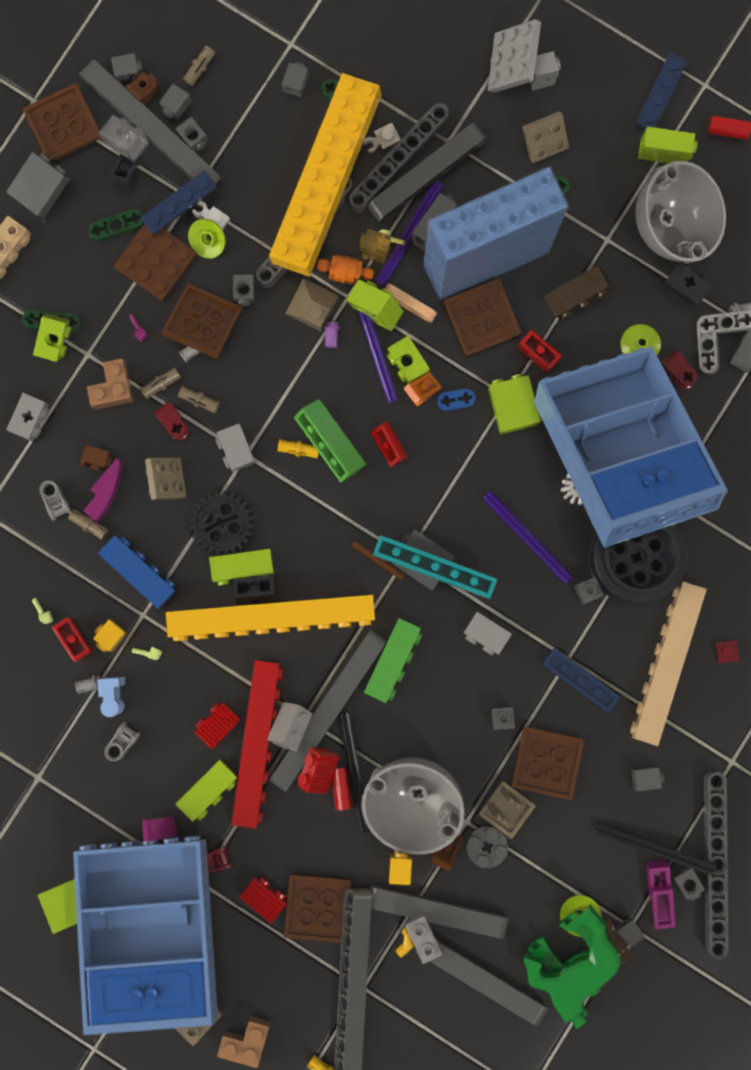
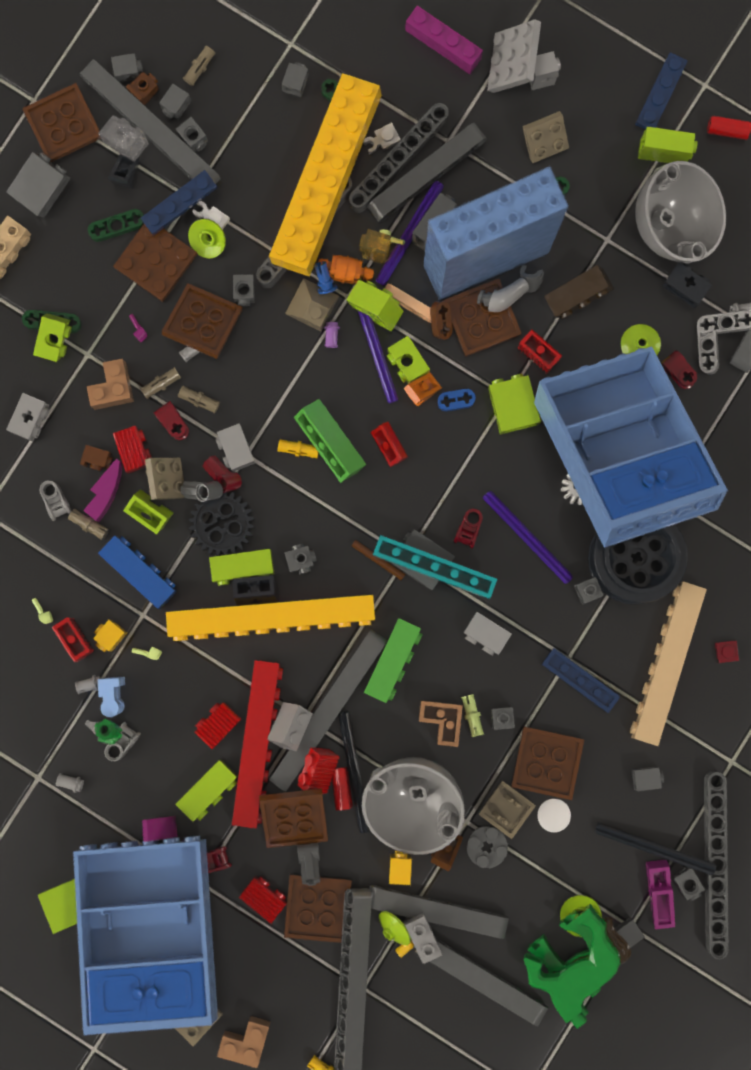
none -> light grey pin [56,773,84,793]
none -> green animal [85,718,123,746]
none -> red brick [113,426,152,473]
none -> lime brick [123,489,173,534]
none -> dark grey piece [181,480,223,502]
none -> dark red piece [202,455,242,493]
none -> reddish brown plate [259,789,328,848]
none -> dark grey brick [285,544,317,574]
none -> dark grey piece [297,842,320,886]
none -> blue pin [314,261,337,294]
none -> lime dish [379,911,411,946]
none -> magenta brick [405,6,483,74]
none -> medium nougat brick [419,700,463,747]
none -> reddish brown beam [430,301,453,340]
none -> dark red piece [454,509,483,549]
none -> yellowish green pin [461,694,484,737]
none -> piece [477,265,544,312]
none -> white sticker [538,799,571,832]

